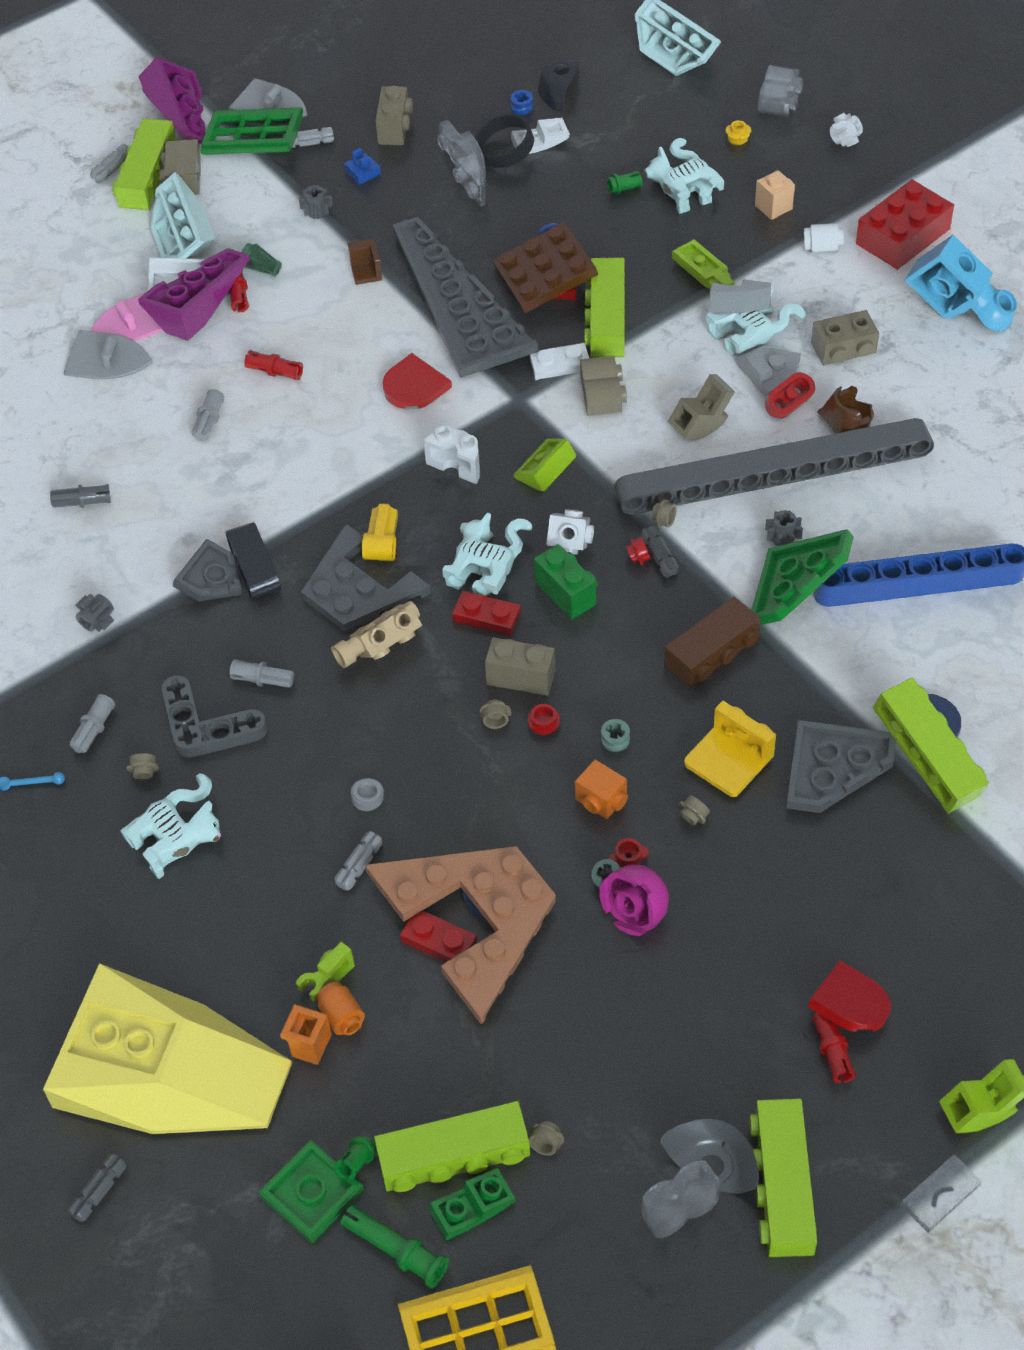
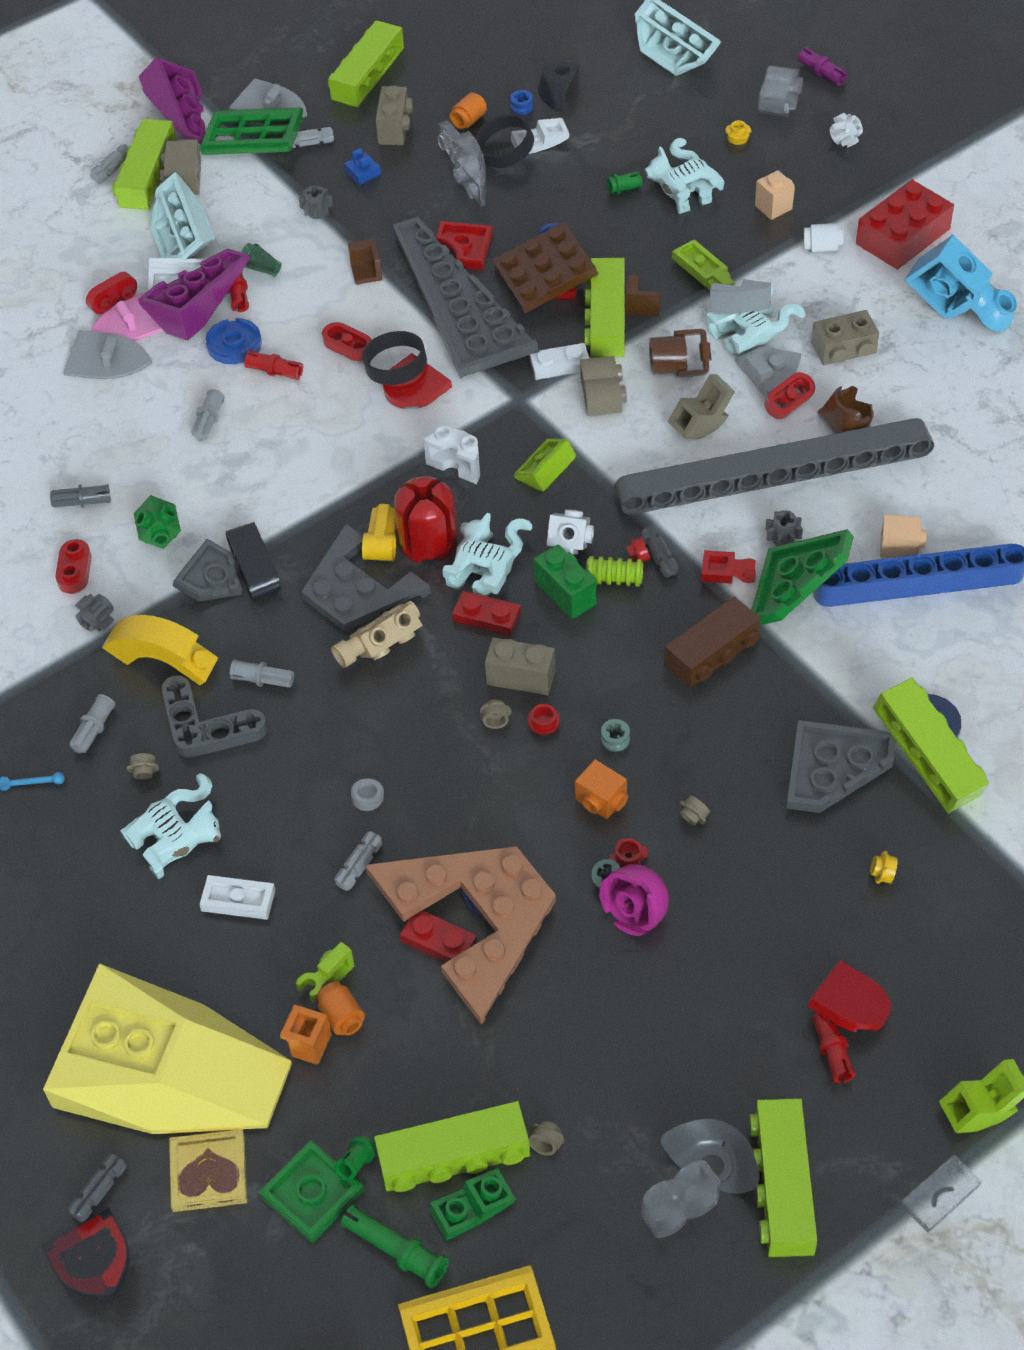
dark tan plate [652,499,677,528] -> none
yellow bracket [684,701,776,797] -> none
none -> shield [41,1207,130,1299]
none -> red plate [55,539,92,594]
none -> red plate [86,272,138,314]
none -> yellow arch [102,615,218,685]
none -> green brick [133,495,181,549]
none -> clear yellow tile [170,1129,247,1212]
none -> white plate [199,875,275,920]
none -> blue tile [206,318,262,364]
none -> red plate [322,322,372,361]
none -> lime brick [328,20,404,107]
none -> black tyre [362,331,427,385]
none -> red cylinder [394,476,458,563]
none -> red tile [435,221,493,270]
none -> orange brick [449,92,487,129]
none -> lime piece [586,556,643,587]
none -> reddish brown panel [626,275,661,316]
none -> reddish brown piece [649,329,712,377]
none -> red plate [701,550,756,584]
none -> magenta pin [798,47,848,86]
none -> yellow plate [870,851,898,884]
none -> light nougat brick [880,514,926,558]

